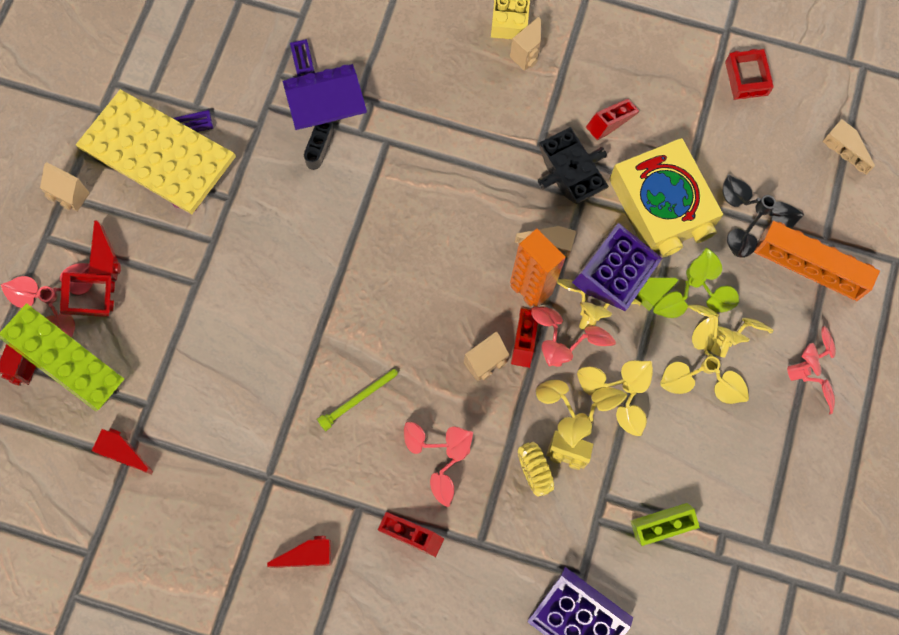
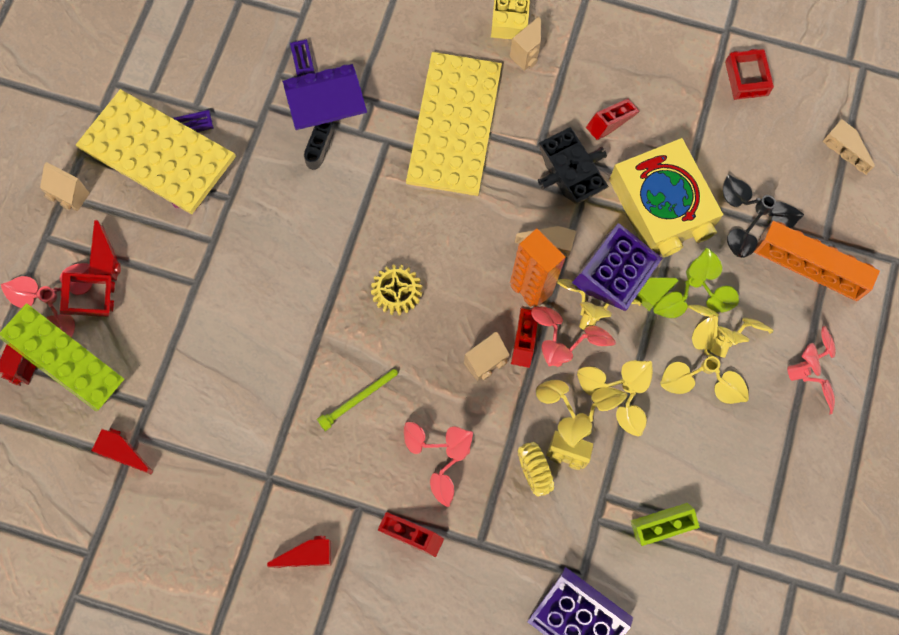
none -> light yellow gear [371,264,422,316]
none -> light yellow plate [406,52,502,196]

